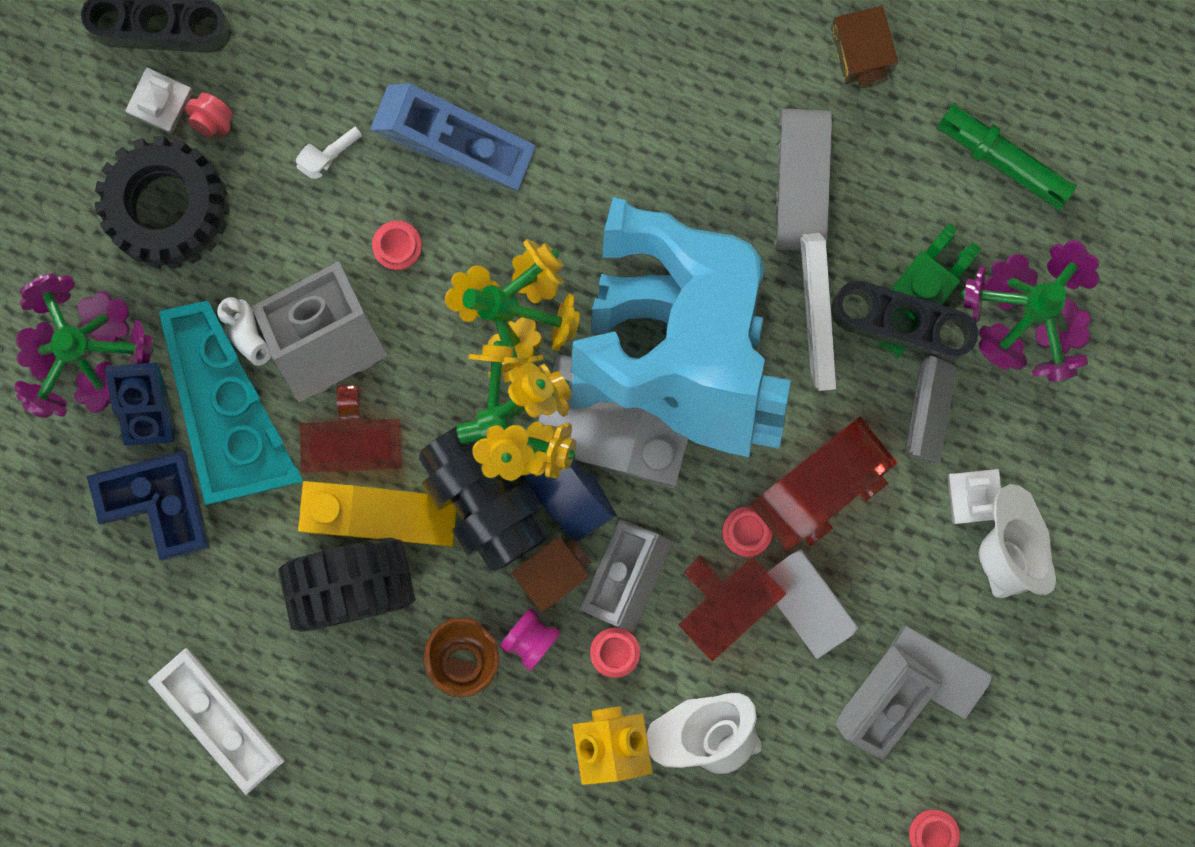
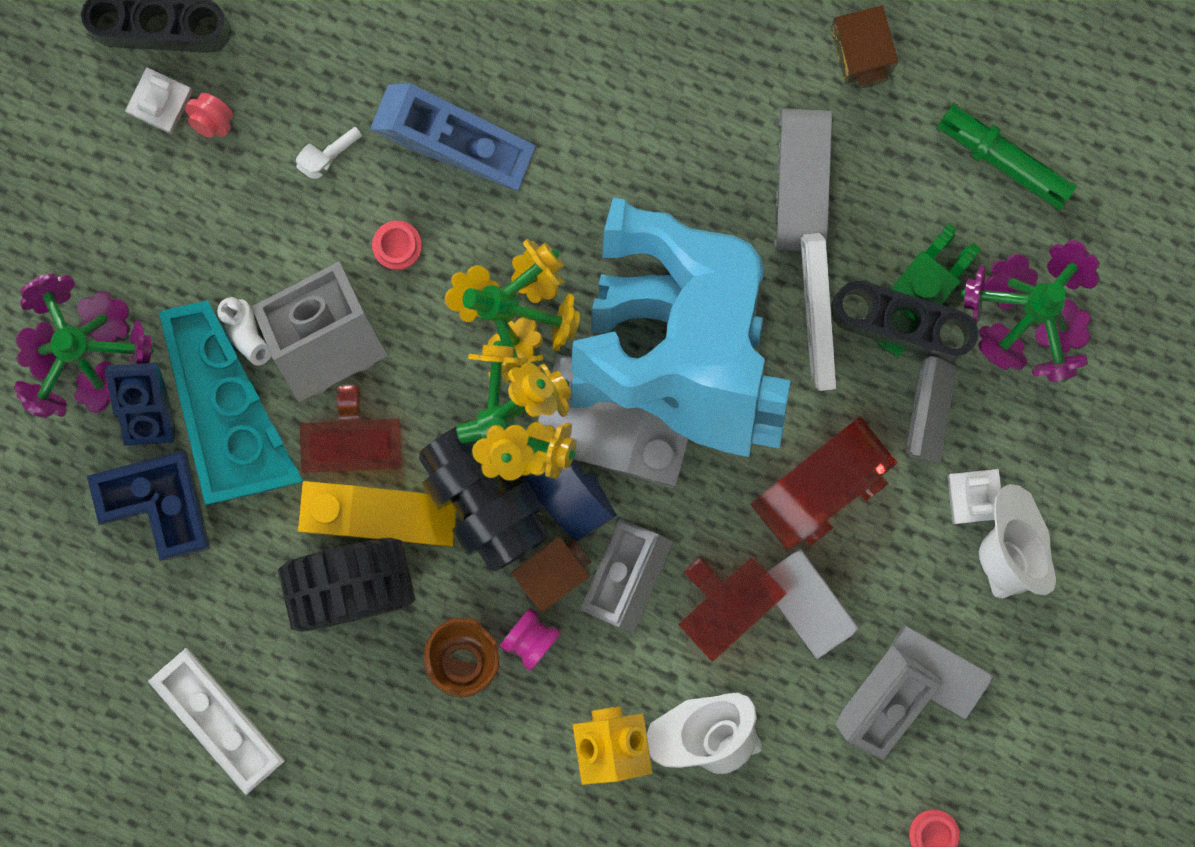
black tyre [94,136,229,269] -> none
coral plate [590,627,640,678] -> none
coral plate [722,507,772,557] -> none

